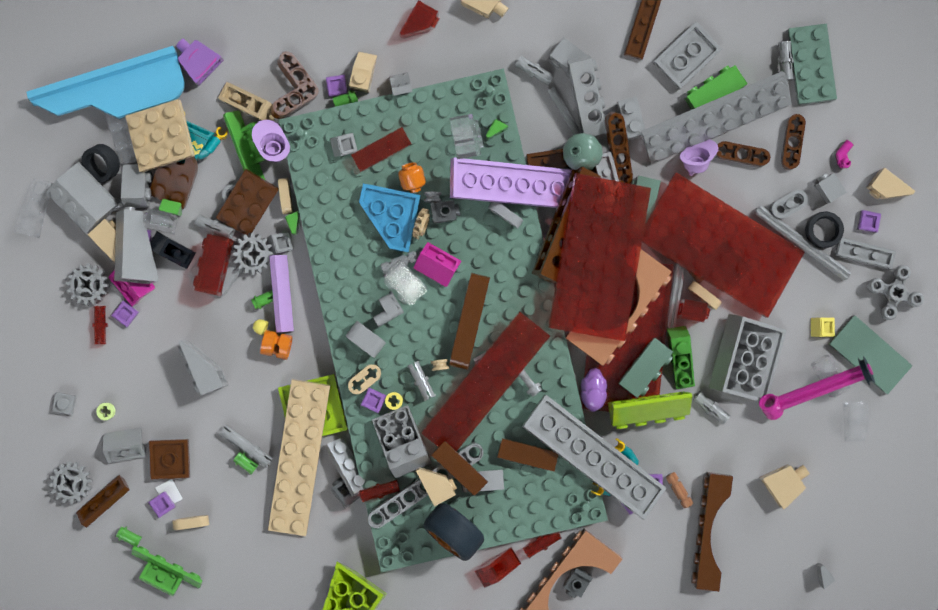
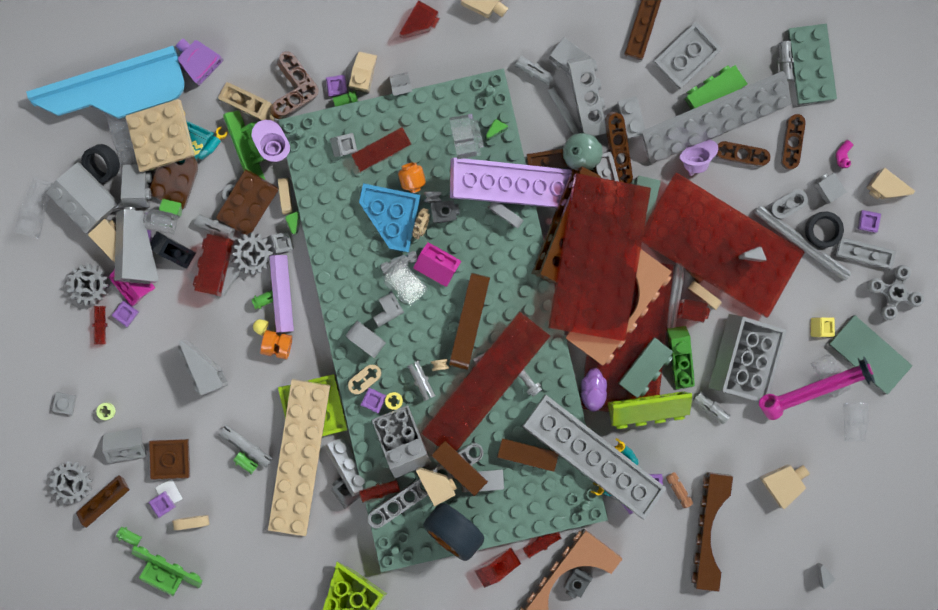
none -> light grey slope [738,247,767,262]

